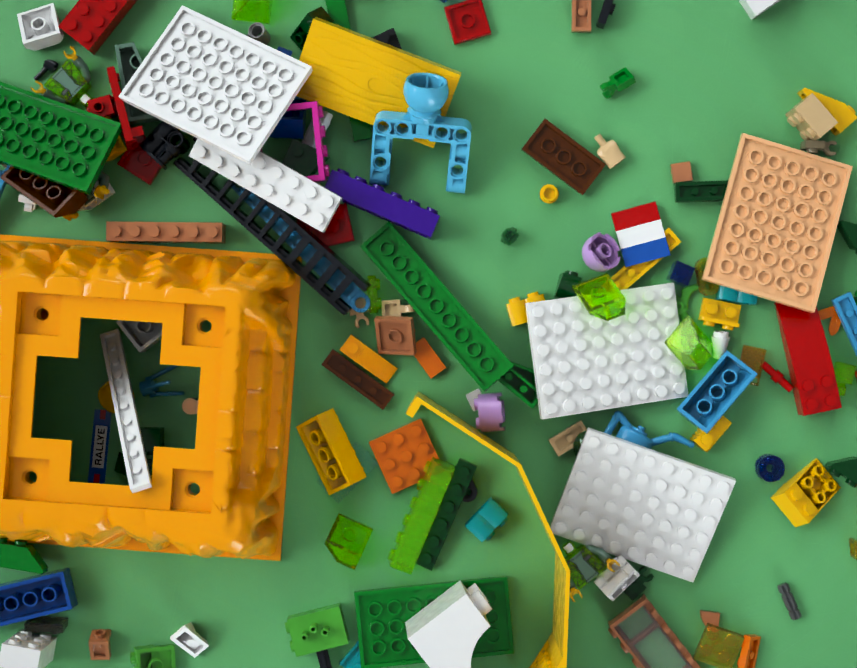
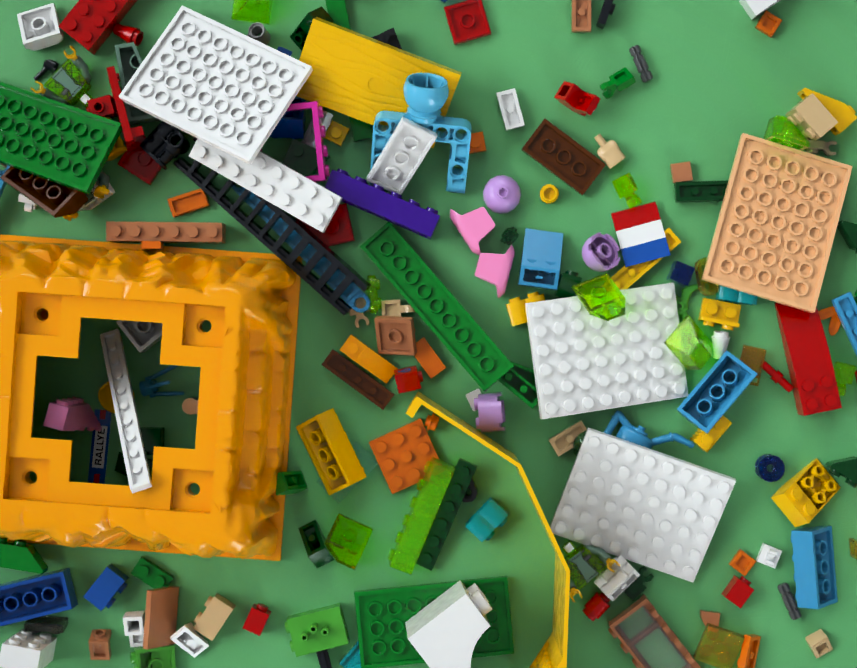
none -> bright pink wedge [43,396,102,431]
none -> blue brick [83,563,129,611]
none -> red cone [113,24,144,46]
none -> white brick [123,610,145,647]
none -> green plate [131,556,174,589]
none -> orange tile [141,241,164,250]
none -> nougat tile [143,586,179,650]
none -> orange tile [167,188,210,218]
none -> tan brick [193,593,236,641]
none -> red brick [243,603,271,636]
none -> green slope [276,471,307,495]
none -> dark green slope [298,520,334,568]
none -> yellow plate [324,120,350,147]
none -> white tile [366,117,437,195]
none -> red brick [394,365,424,394]
none -> orange plate [425,413,440,431]
none -> bright pink piece [450,207,495,255]
none -> orange plate [469,131,486,154]
none -> bright pink piece [475,244,515,298]
none -> lavender cylinder [483,175,521,214]
none -> white plate [496,88,525,131]
none -> dark azure slope [518,228,563,290]
none -> red brick [554,81,600,116]
none -> red brick [582,592,611,621]
none -> clear neon green plate [612,173,642,209]
none -> dark grey axle [629,45,653,82]
none -> red brick [721,575,754,608]
none -> orange tile [729,549,756,576]
none -> orange tile [755,10,782,38]
none -> white tile [756,543,782,569]
none -> clear neon green slope [763,115,810,151]
none -> dark azure slope [791,526,838,609]
none -> tan slope [805,629,833,659]

